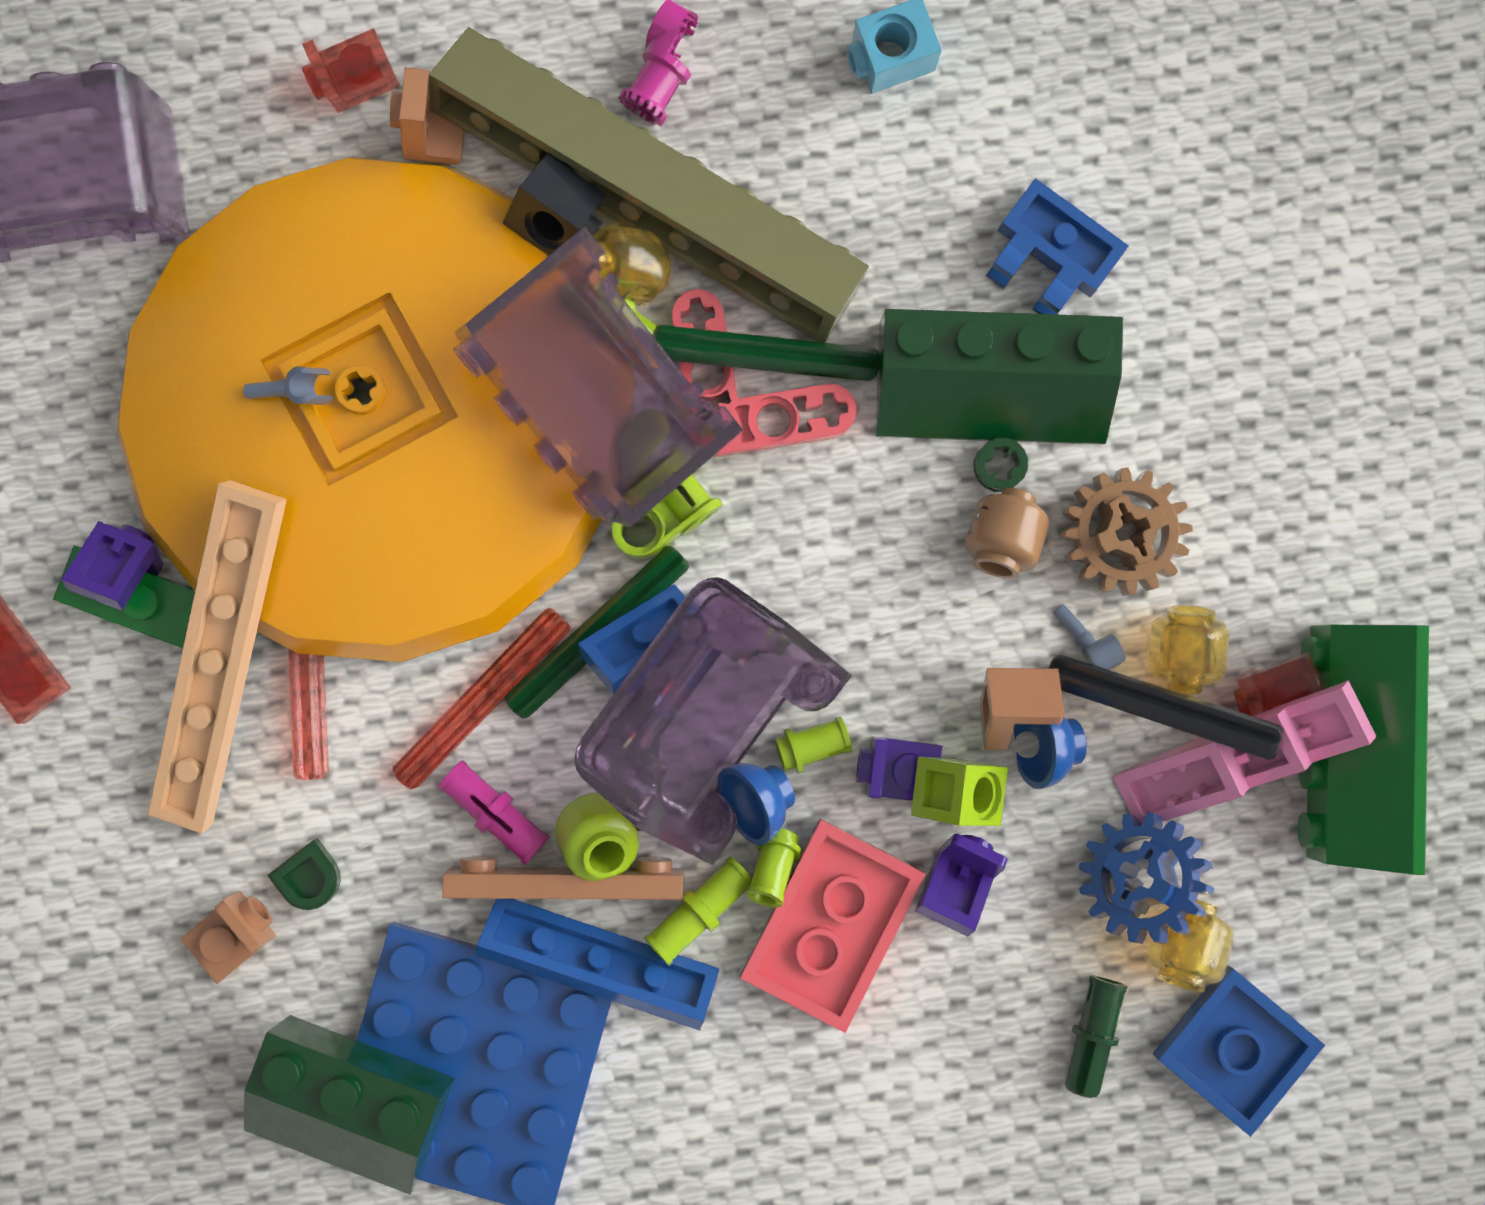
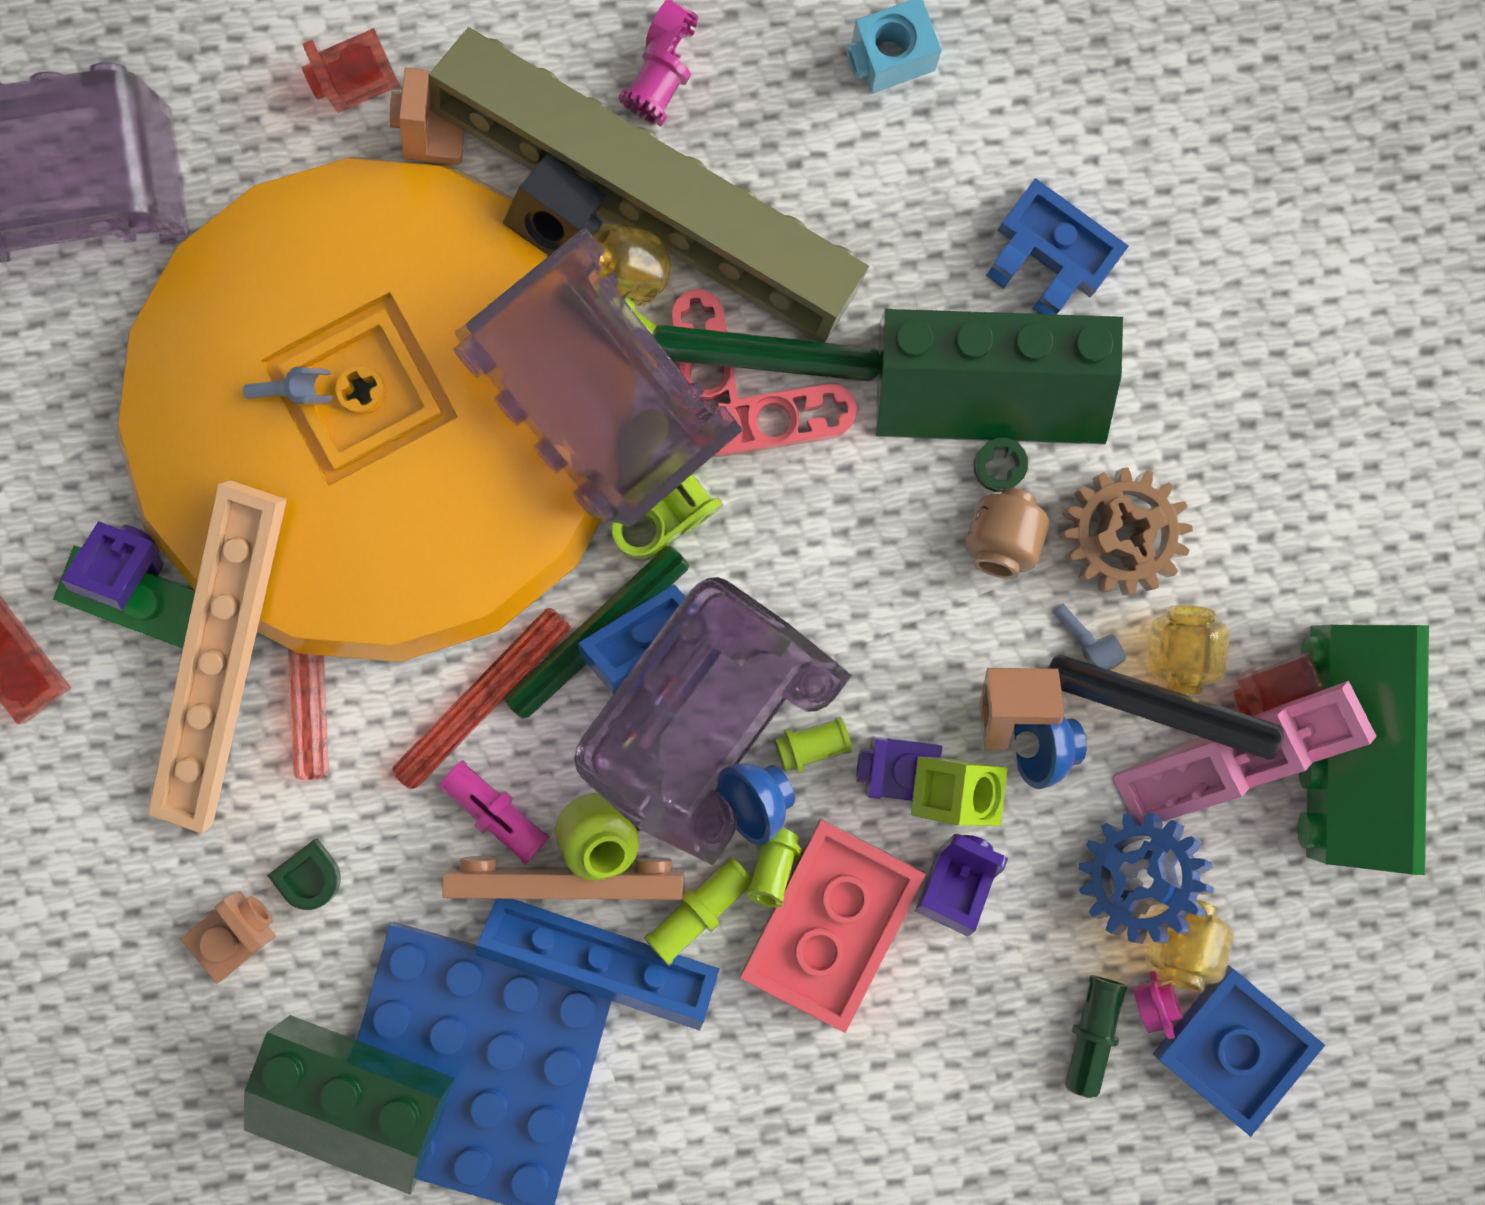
none -> dark pink plate [1134,971,1182,1039]

